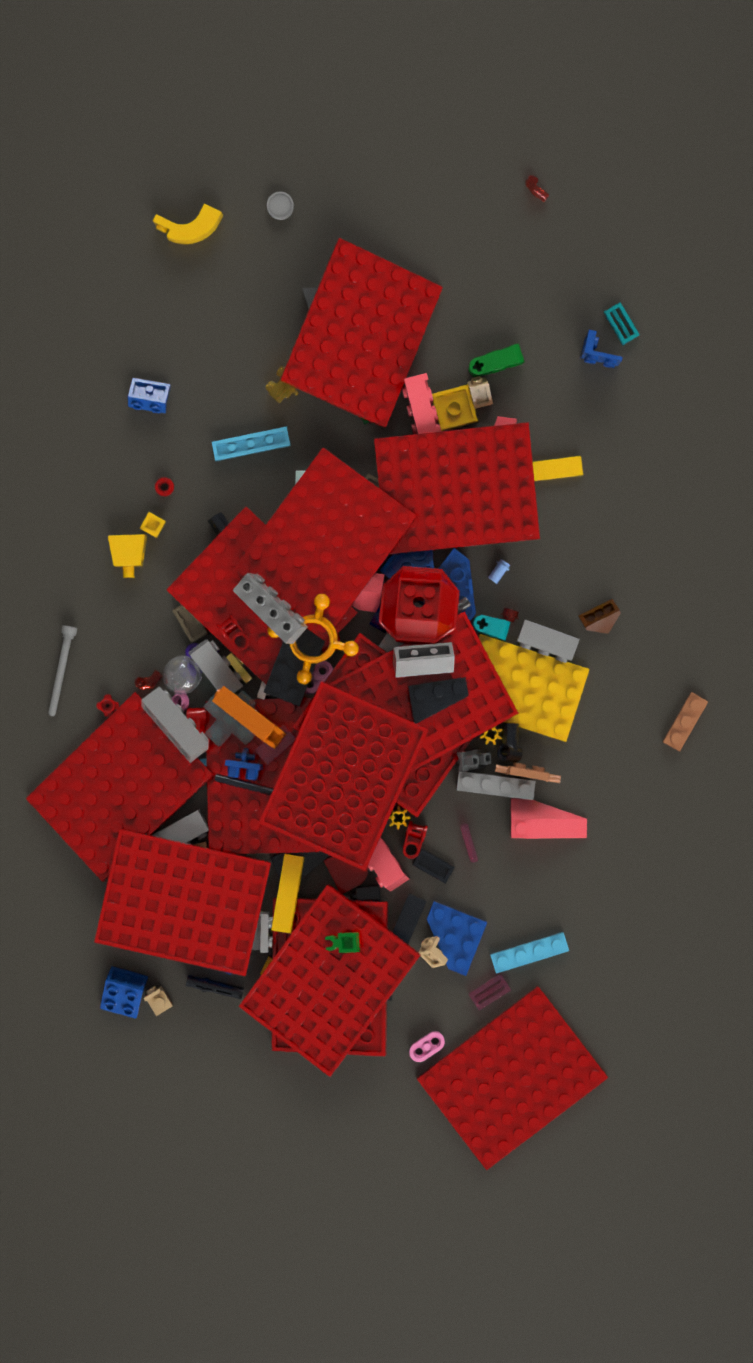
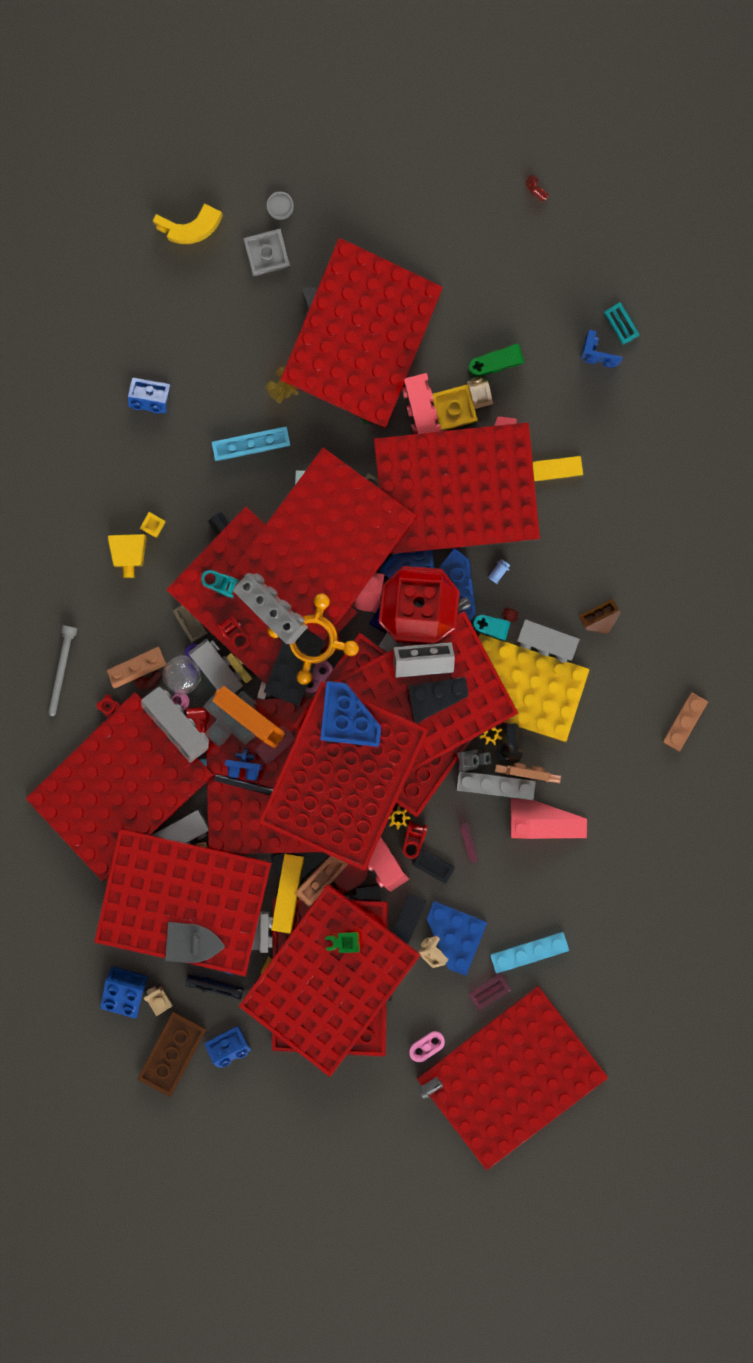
red plate [155,477,174,497] -> none
none -> nougat plate [107,647,167,689]
none -> reddish brown plate [137,1011,207,1097]
none -> dark grey shield [165,922,225,963]
none -> teal piece [201,570,240,598]
none -> blue bracket [204,1026,251,1068]
none -> light grey tile [243,229,290,277]
none -> nougat plate [295,855,348,906]
none -> blue plate [320,681,382,747]
none -> dark grey pin [418,1076,443,1099]

